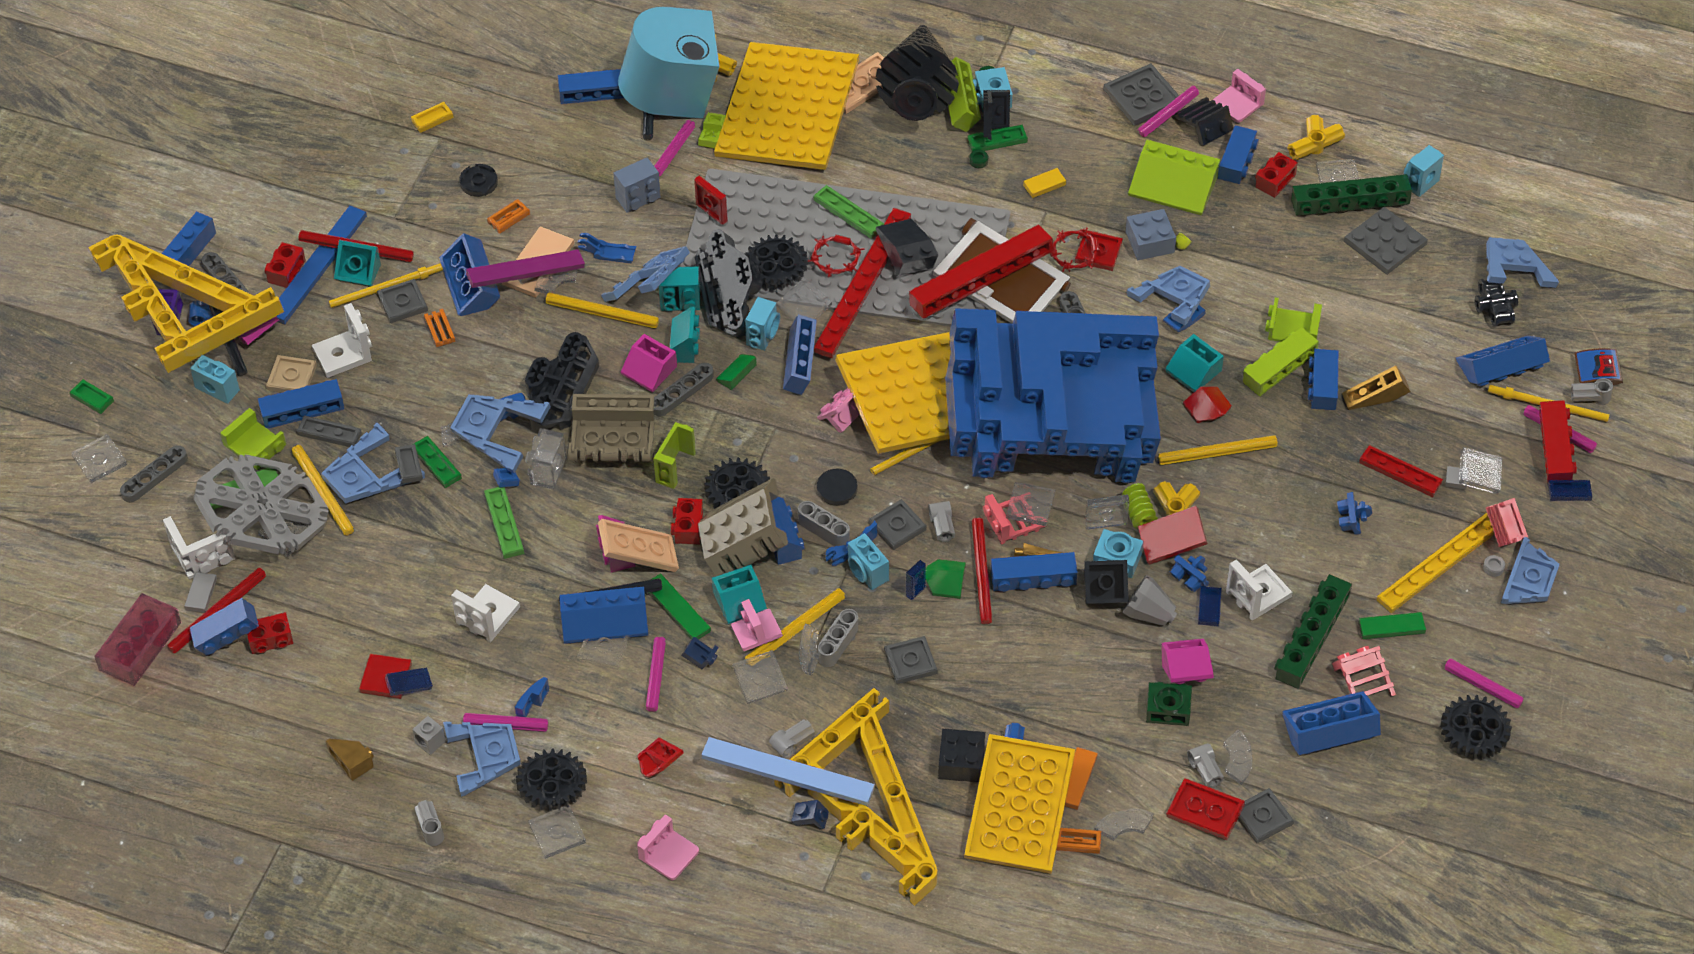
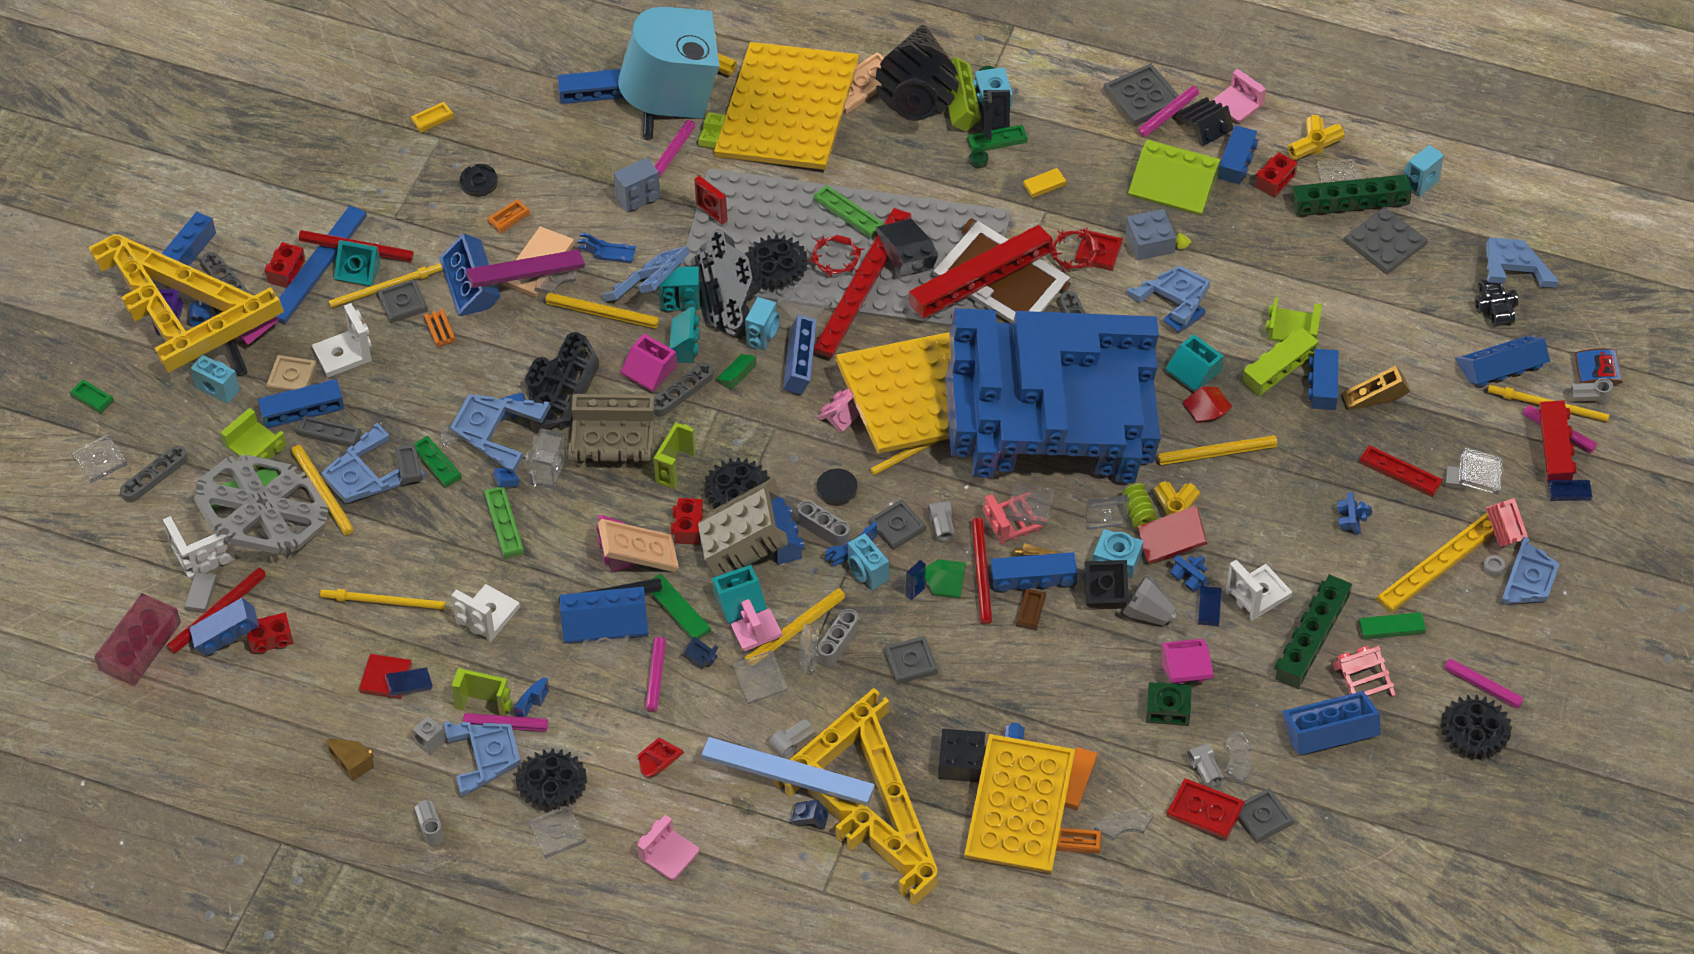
none -> yellow bar [320,589,446,610]
none -> lime panel [451,668,513,716]
none -> reddish brown tile [1016,588,1046,631]

